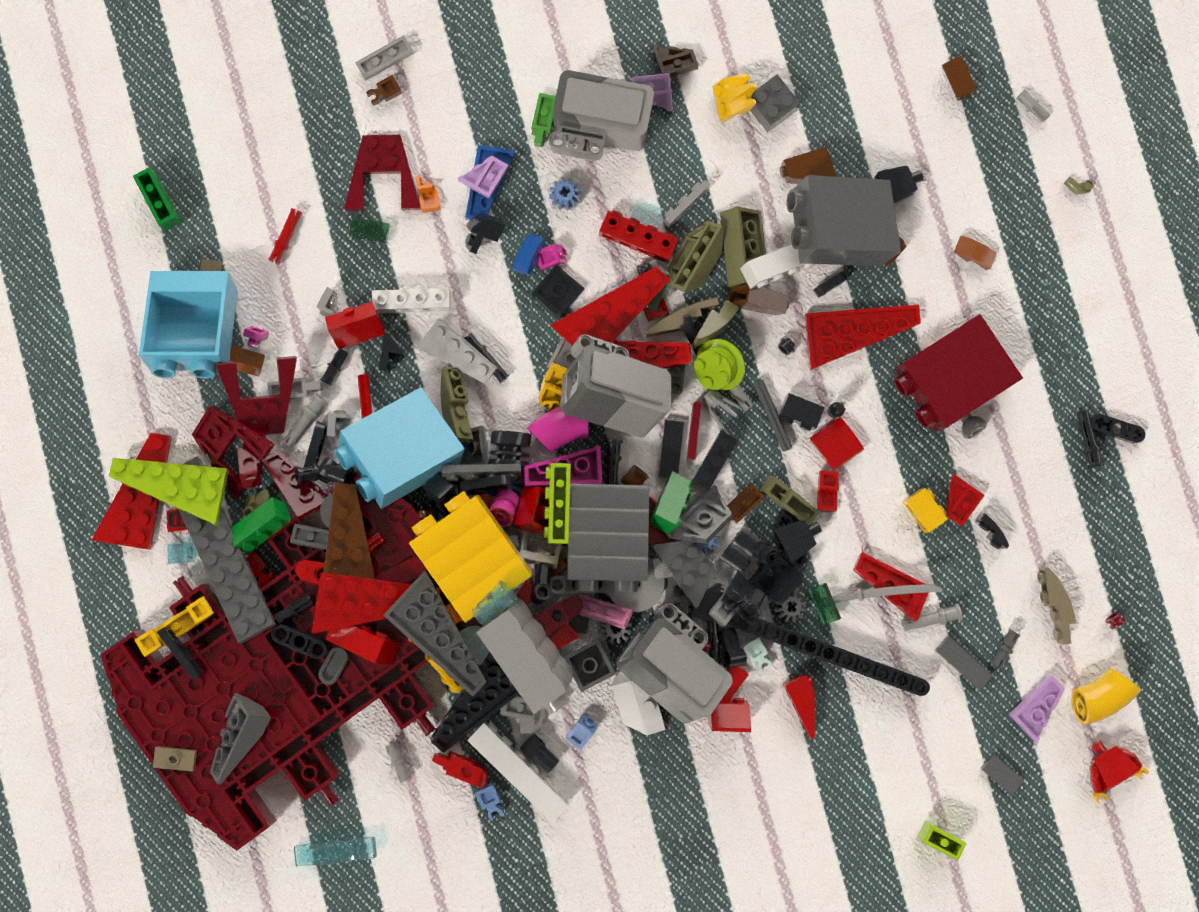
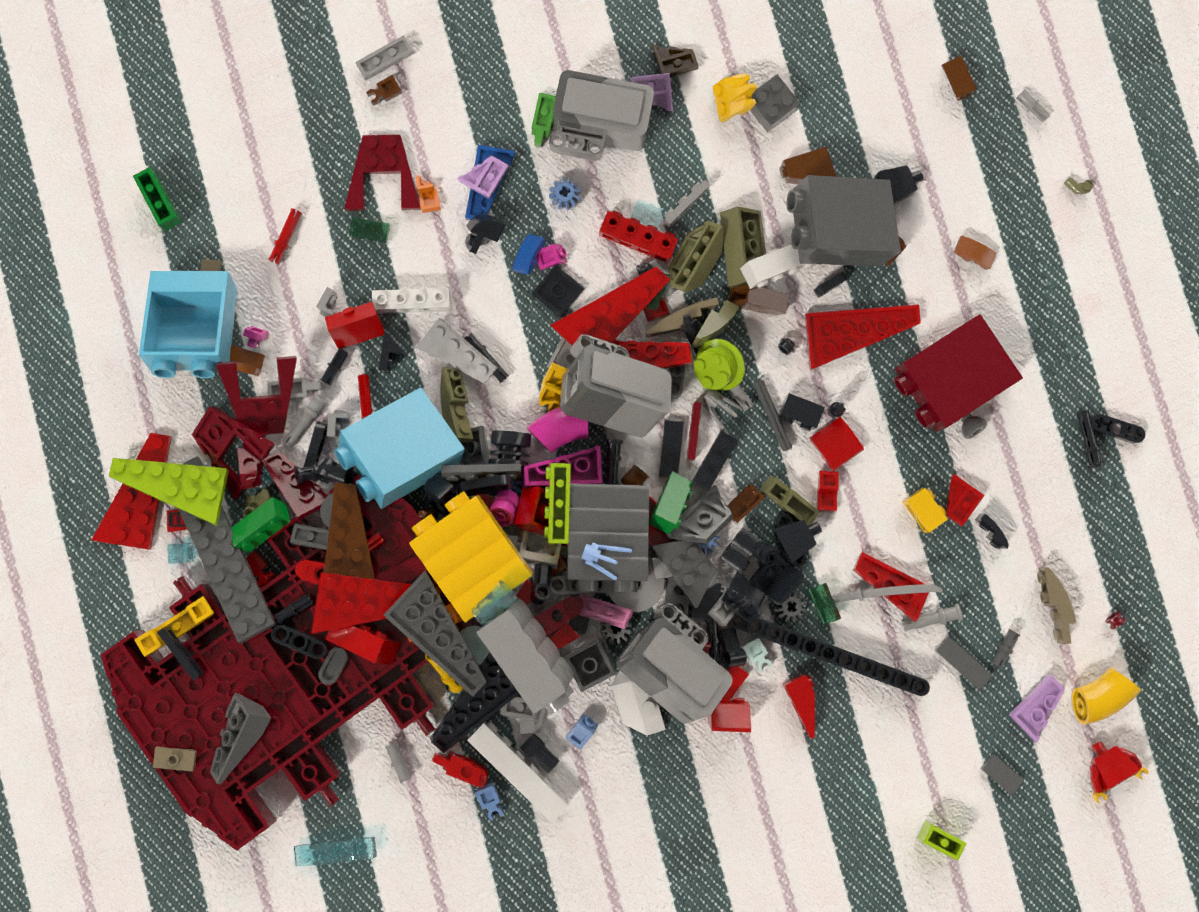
none -> light blue plant [581,542,632,580]

